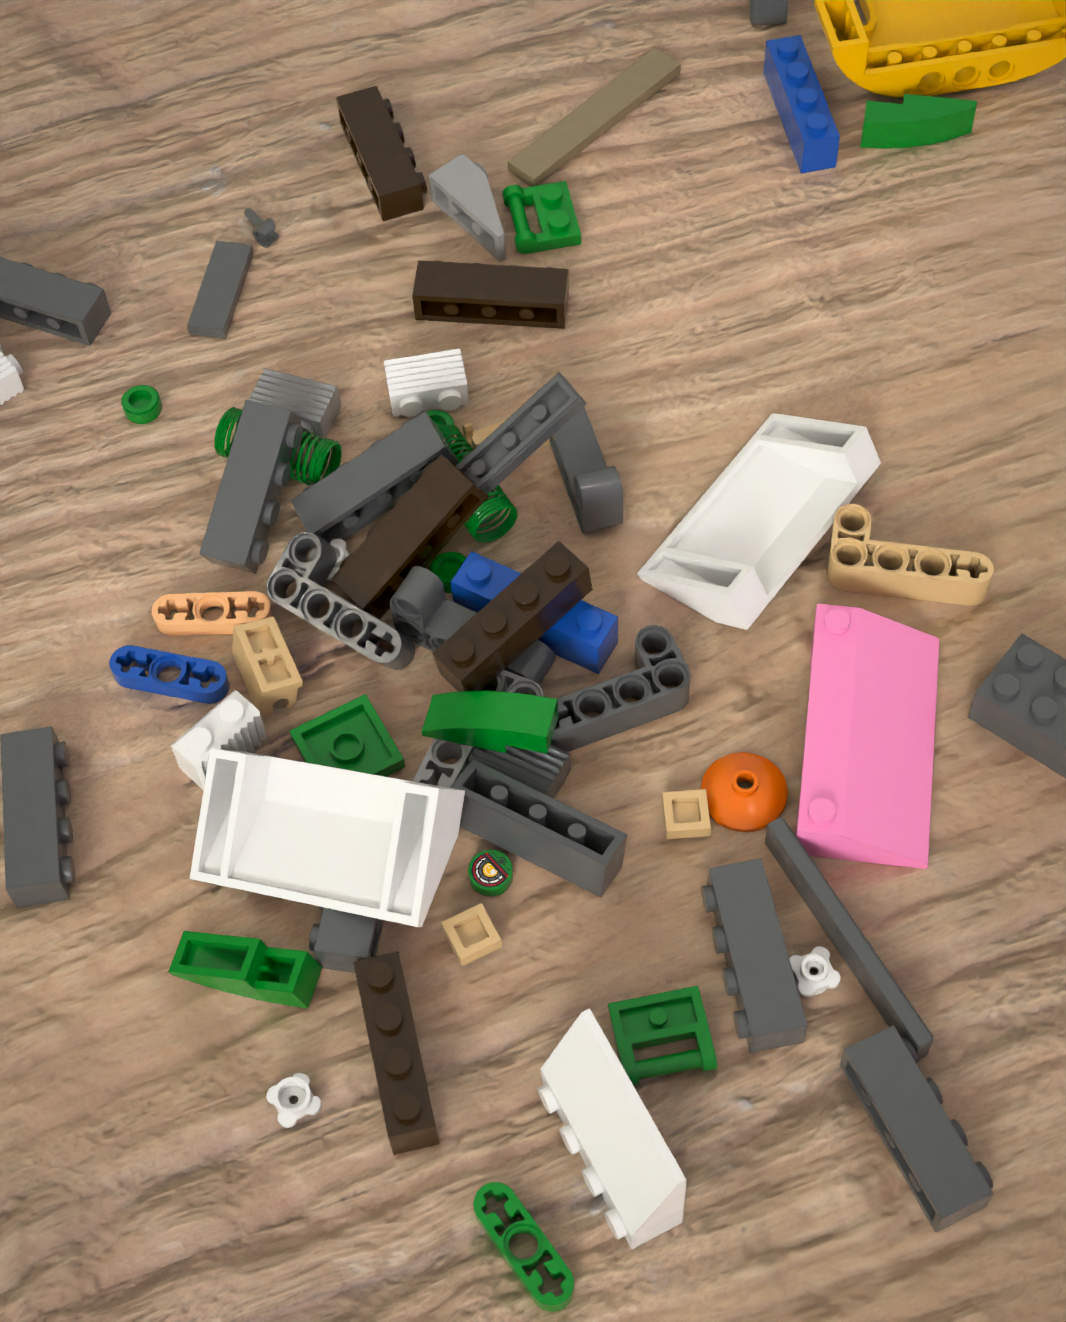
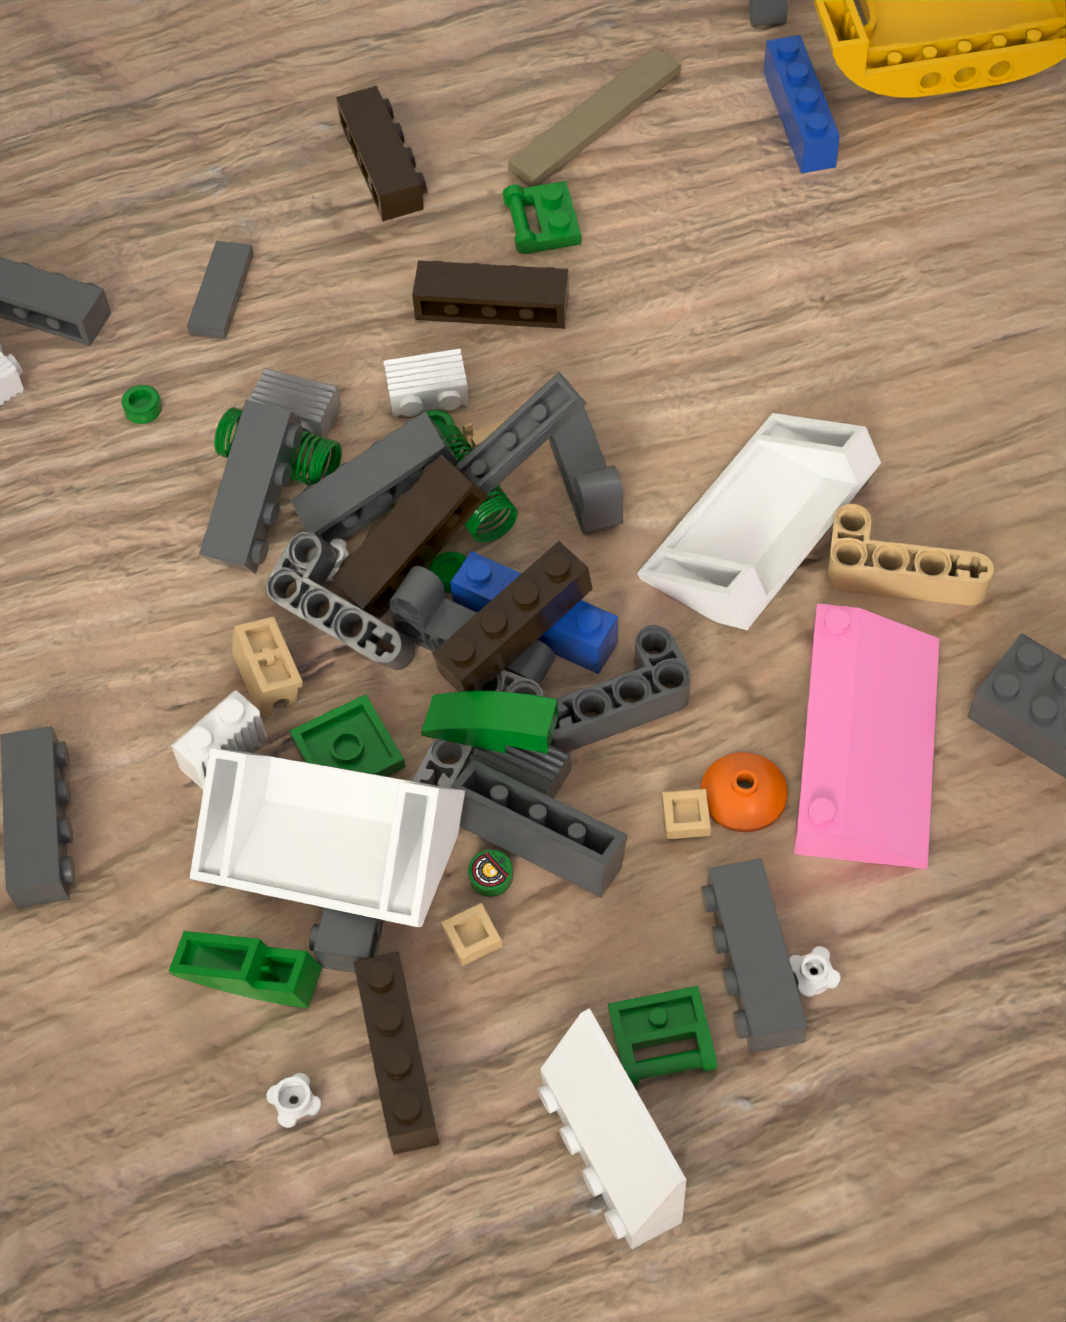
blue beam [109,645,230,704] -> none
light nougat beam [151,591,273,636] -> none
dark grey hand [244,208,279,248] -> none
light grey slope [429,153,506,262] -> none
green beam [473,1182,575,1312] -> none
dark grey tile [765,817,933,1060] -> none
dark grey brick [840,1025,993,1233] -> none
green slope [860,94,977,149] -> none

